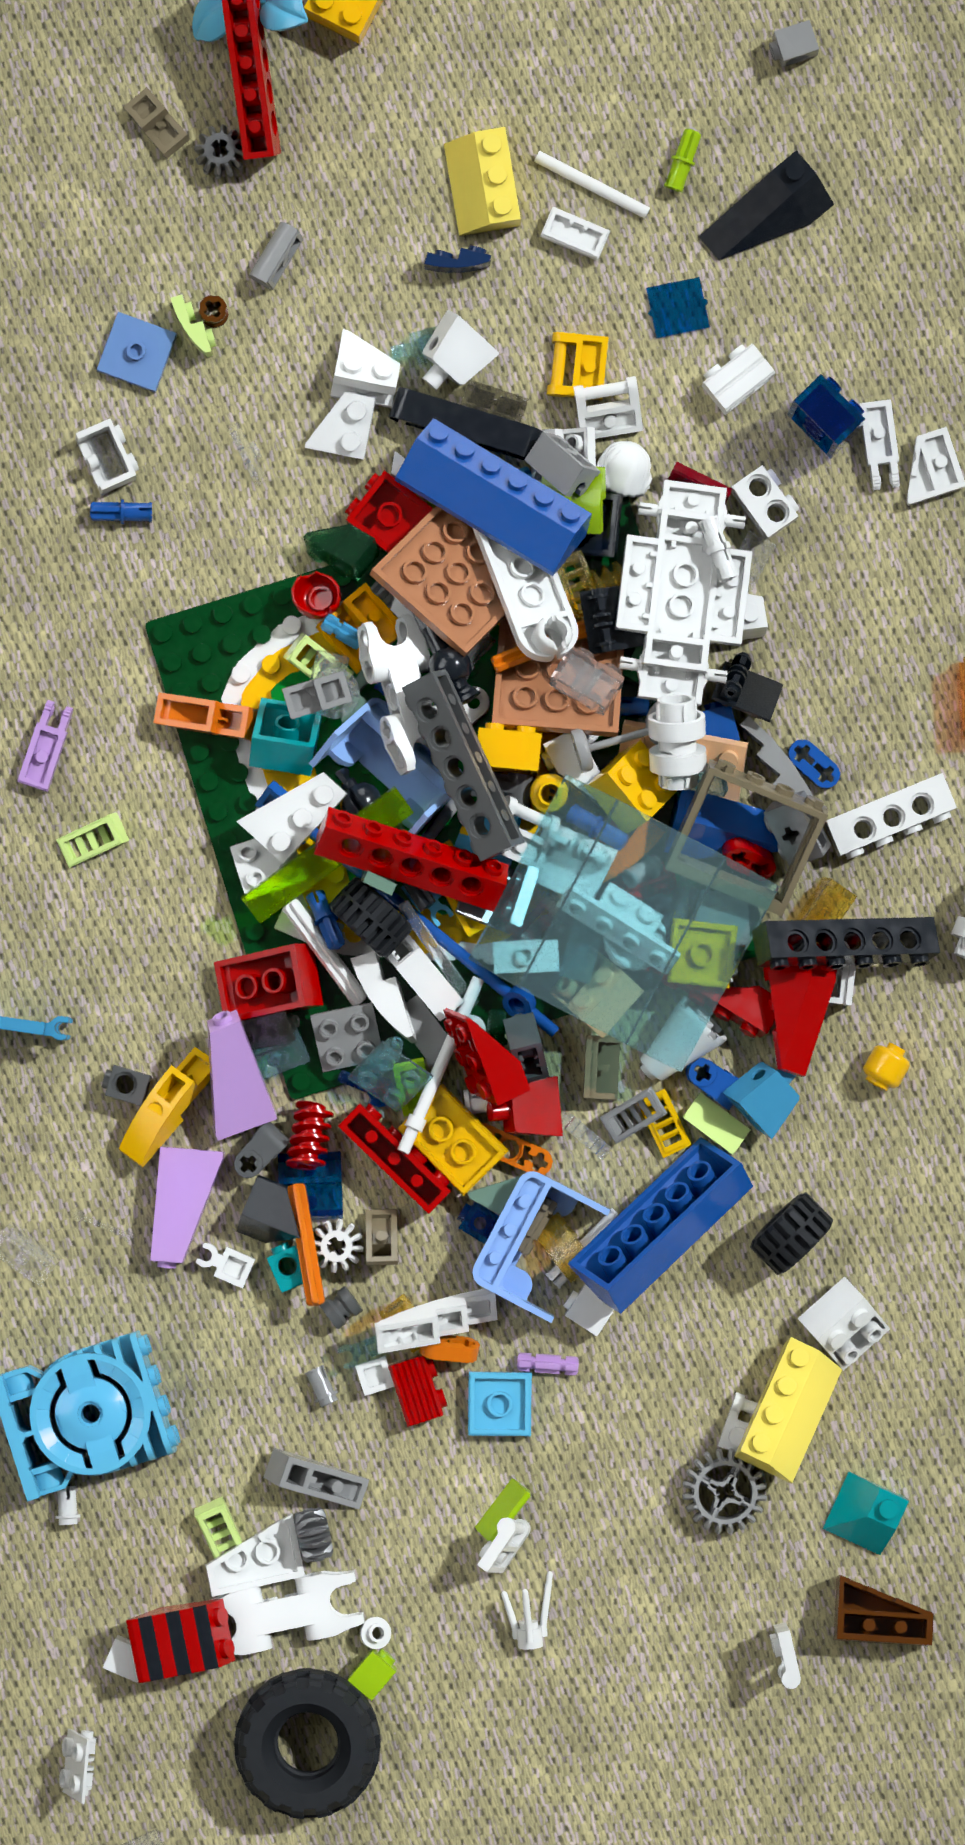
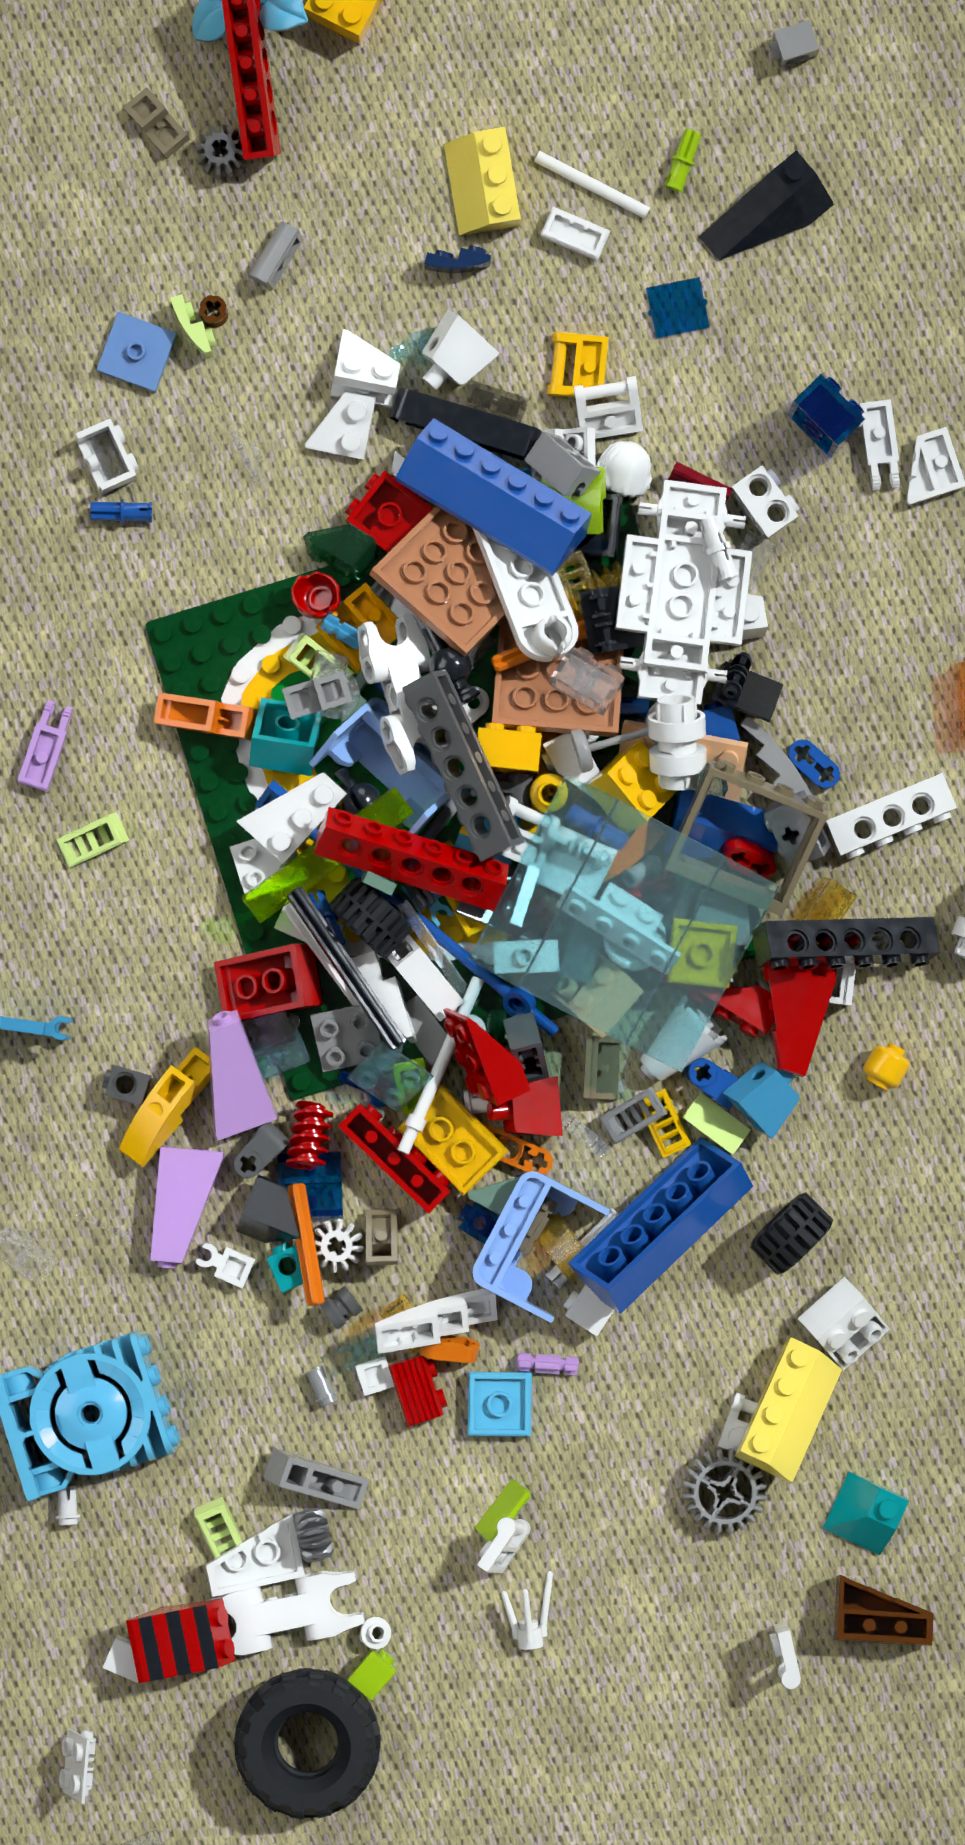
white brick [702,344,775,415] -> none
none -> black axle [287,887,406,1050]

